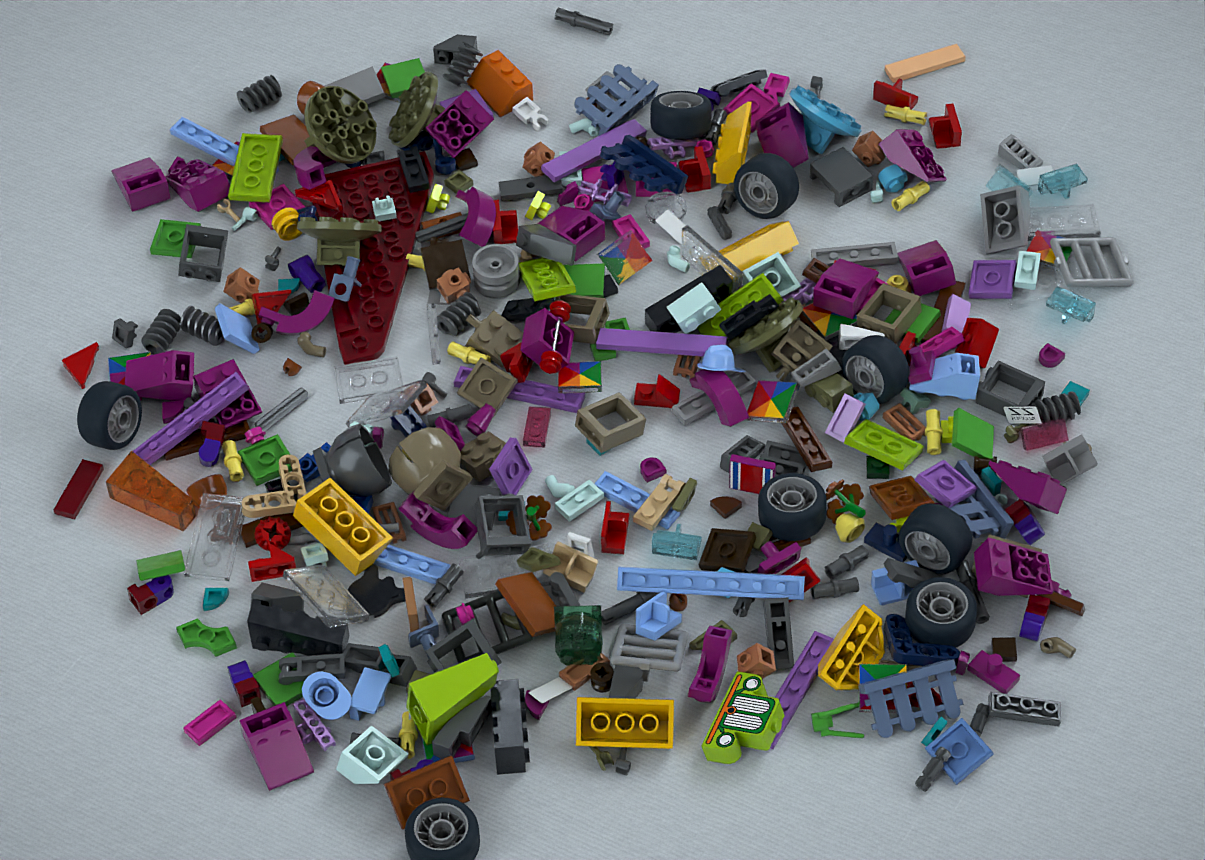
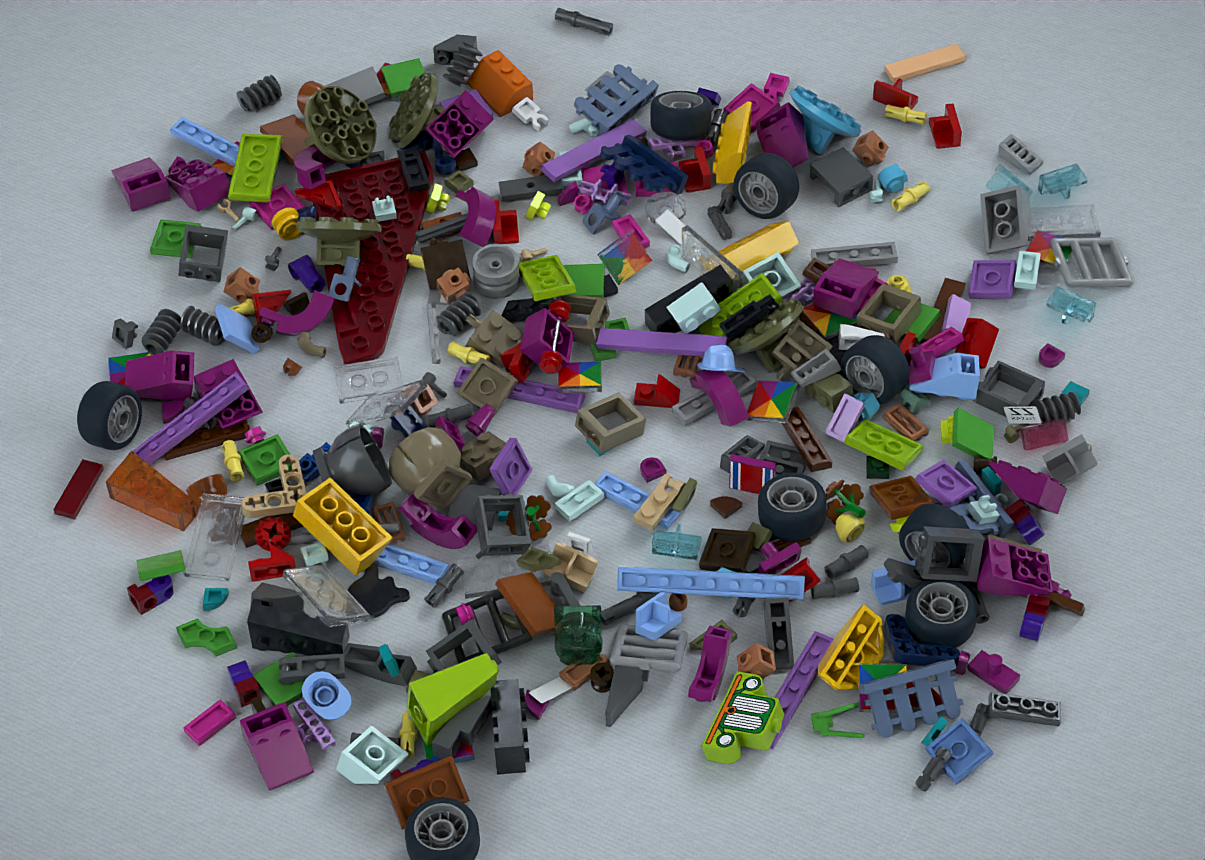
red tile [62,342,99,389] -> none
leg [199,421,225,467] -> none
dark grey axle [254,387,308,431] -> none
teal tile [278,278,300,298] -> none
light blue panel [349,667,391,721] -> none
medium nougat tile [403,577,419,633] -> none
sand blue bracket [408,604,439,659] -> none
dark grey slope [516,224,577,266] -> none
clear pink plate [523,406,551,448] -> none
magenta slope [537,206,605,262] -> none
yellow slope [576,697,674,749] -> none
olive hand [589,746,614,771] -> none
red panel [601,501,630,555] -> none
dark grey hand [615,747,631,776] -> none
black plate [710,69,768,97] -> none
dark grey hand [810,76,823,99] -> none
dark blue tile [864,522,907,562] -> none
magenta slope [879,129,947,182] -> none
magenta slope [897,240,956,296] -> none
light yellow pin [925,409,943,455] -> none
dark brown tile [991,637,1017,662] -> none
white sticker [1017,165,1055,186] -> none
dark tan arm [1040,637,1076,658] -> none
none -> dark grey window [915,526,984,582]
none -> light aqua tile [967,495,1000,525]

